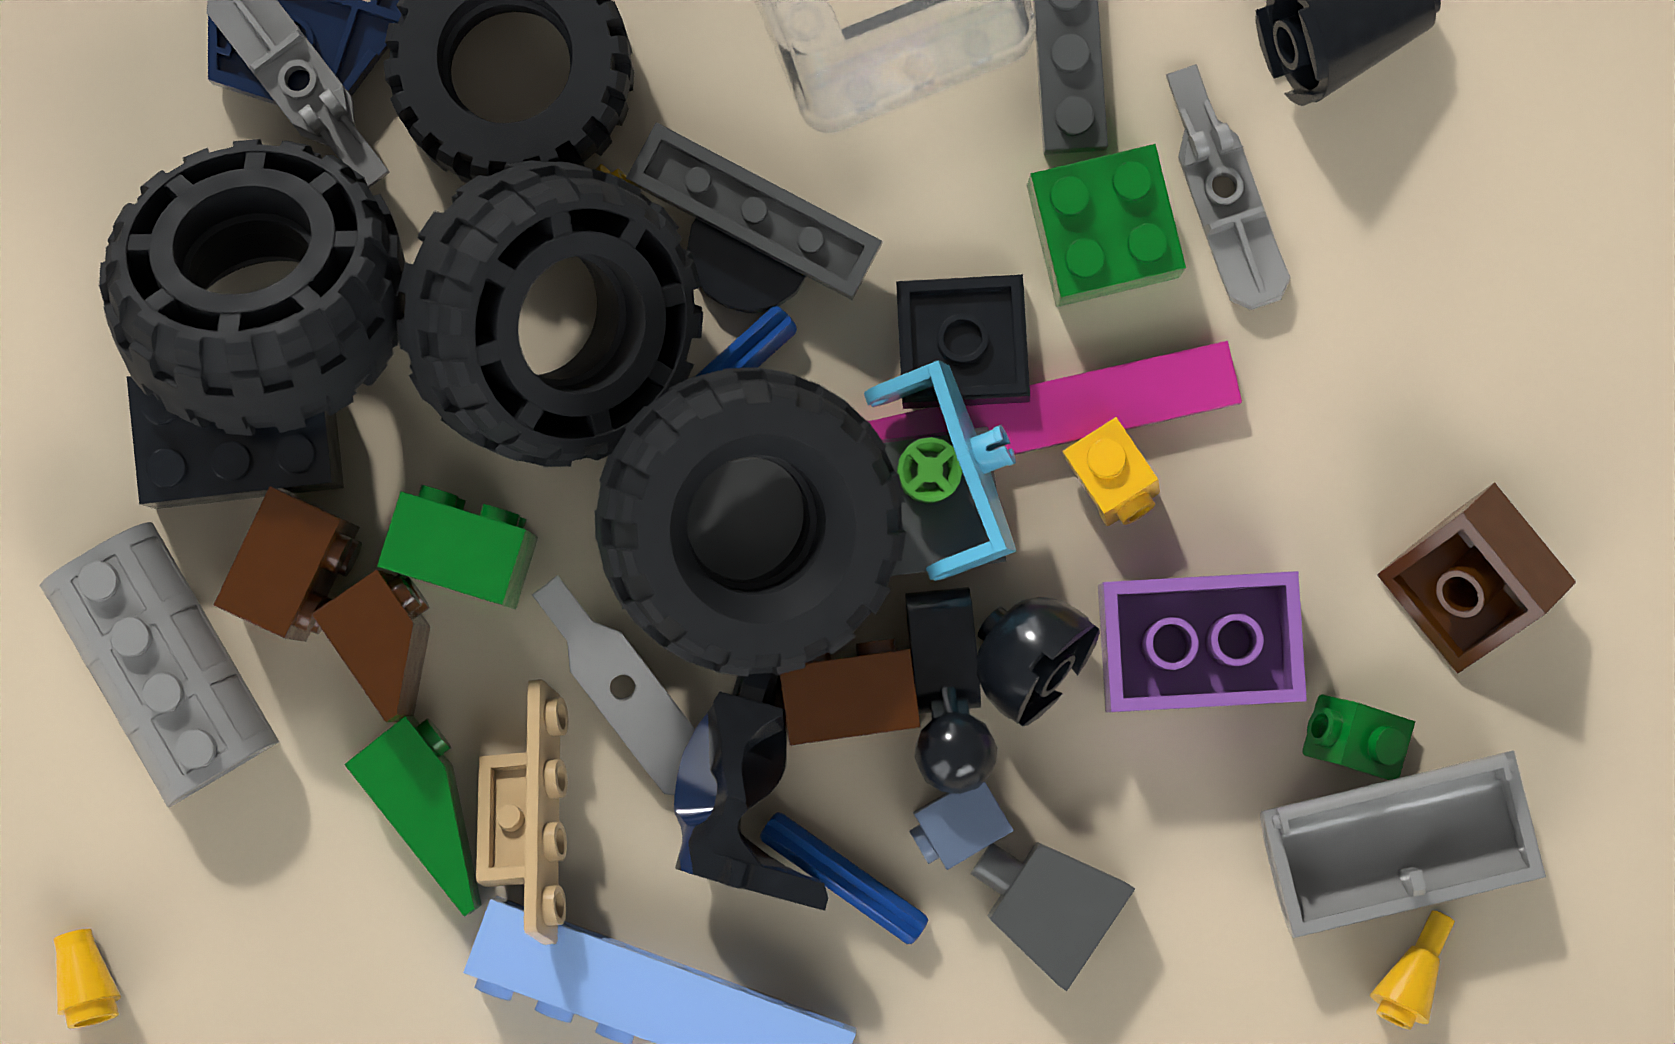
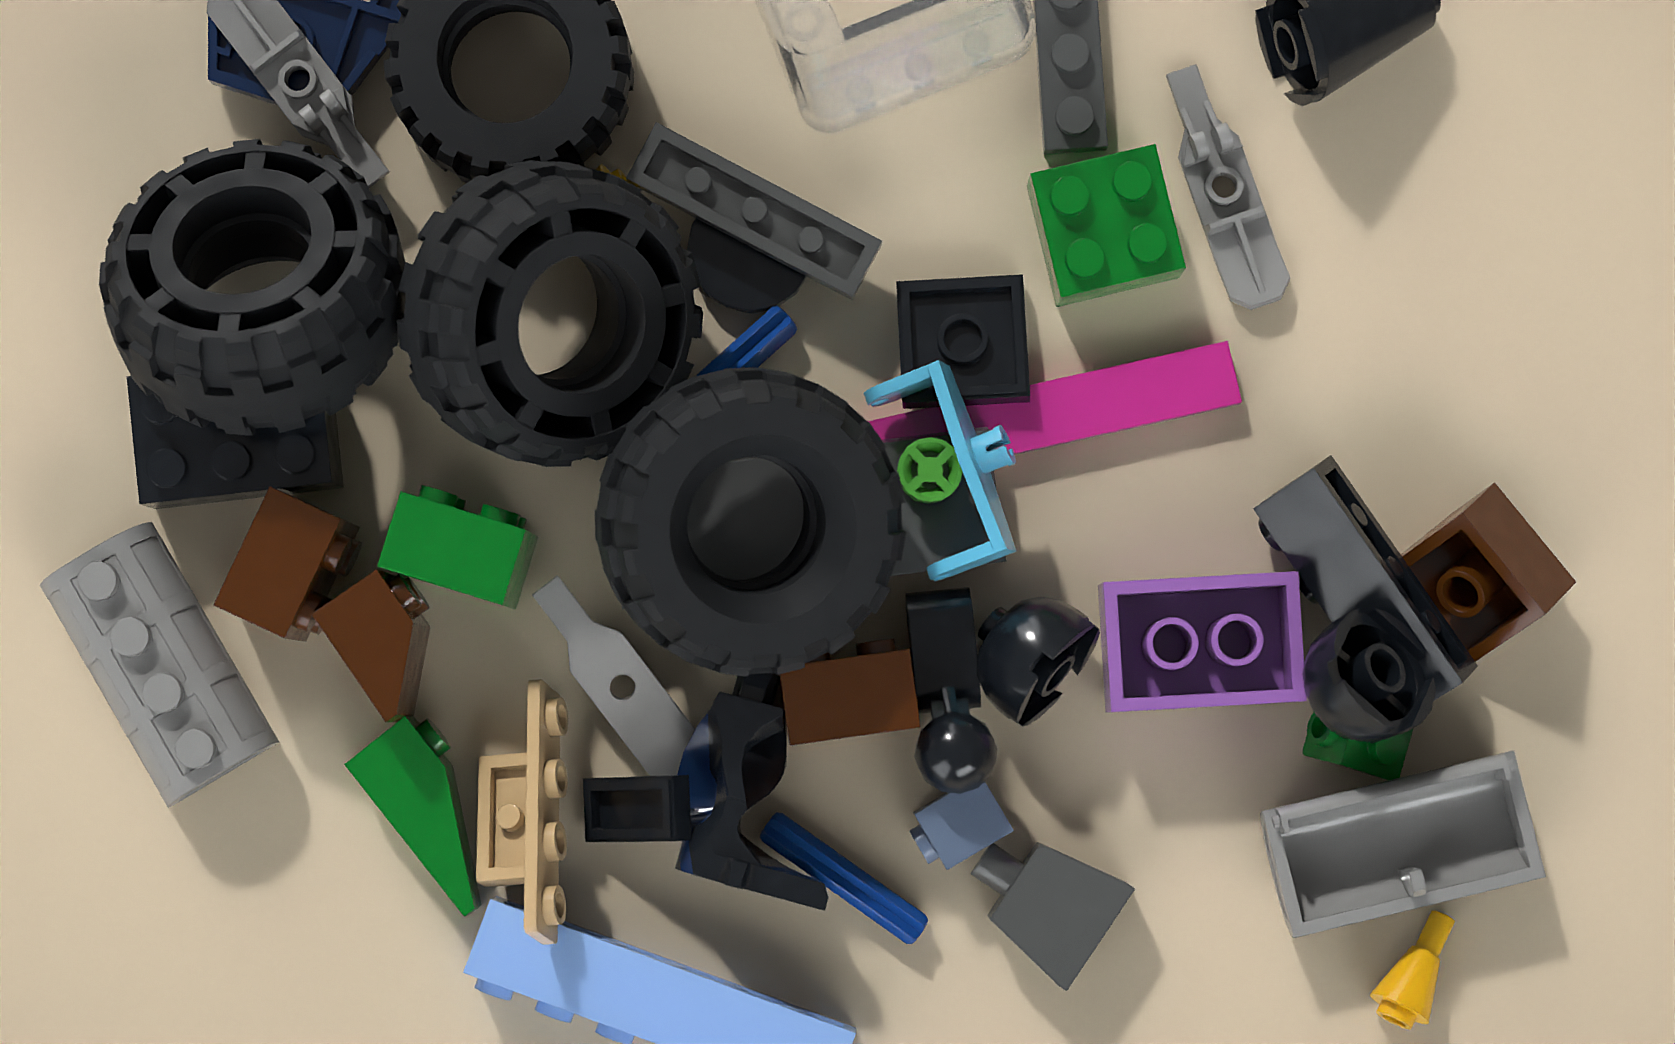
yellow cone [53,929,121,1029] -> none
yellow bracket [1062,417,1160,526] -> none
none -> black tile [583,775,692,842]
none -> black brick [1253,455,1478,700]
none -> black cylinder [1302,609,1436,743]

